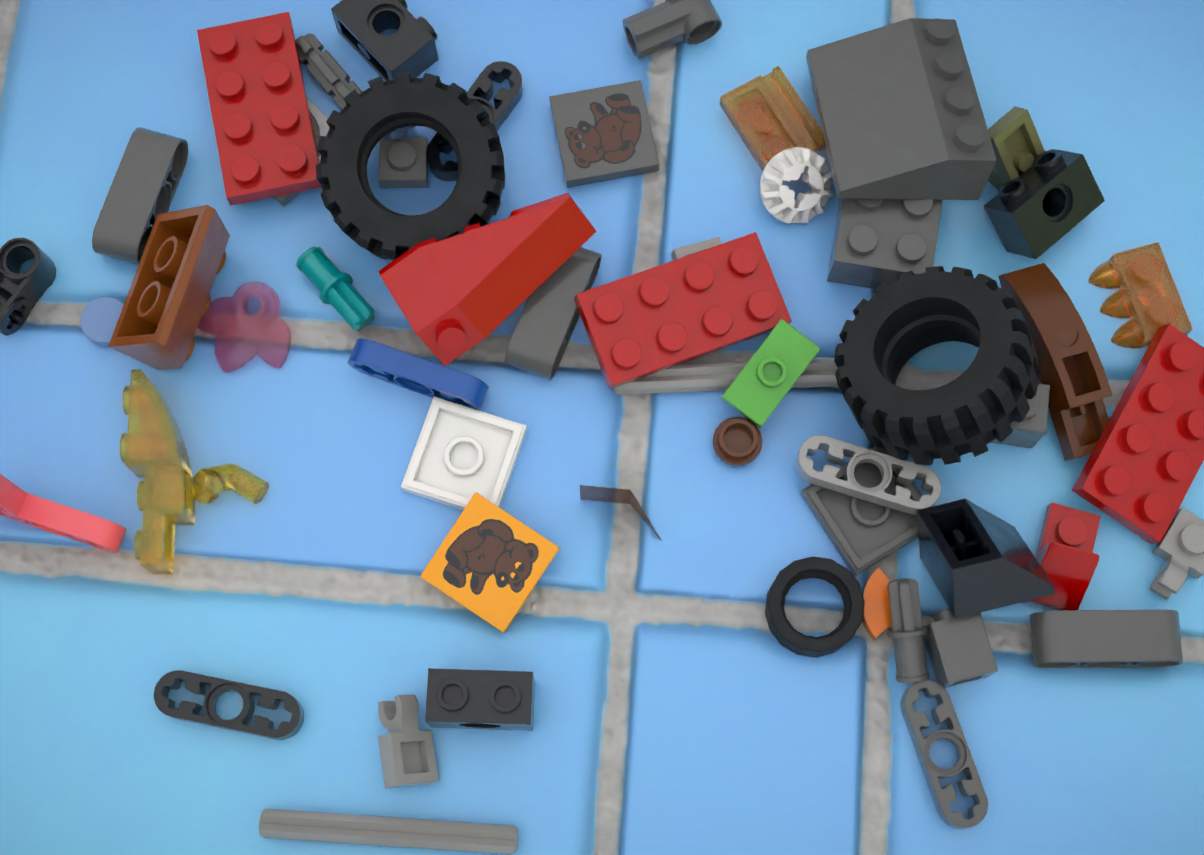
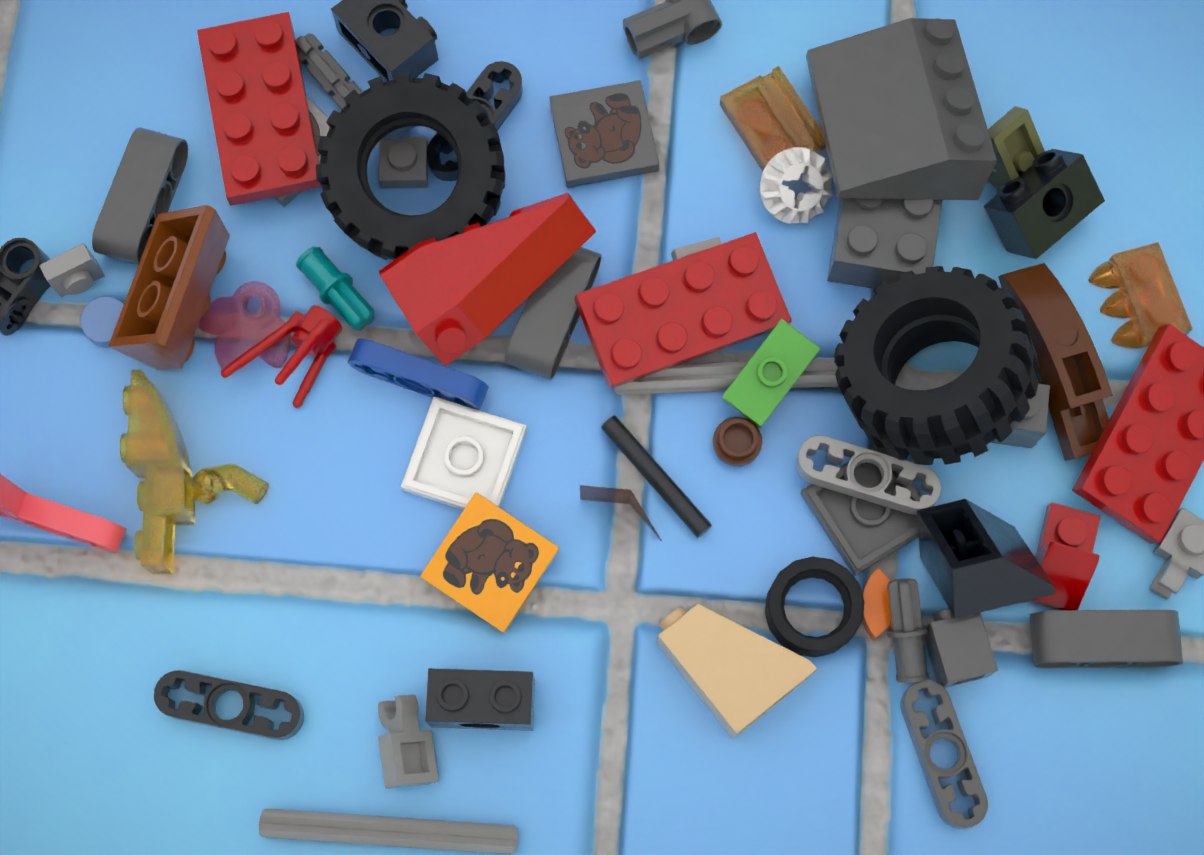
none -> light grey plate [39,243,105,298]
none -> red plant [221,305,342,408]
none -> black bar [601,415,712,538]
none -> tan slope [656,604,817,739]

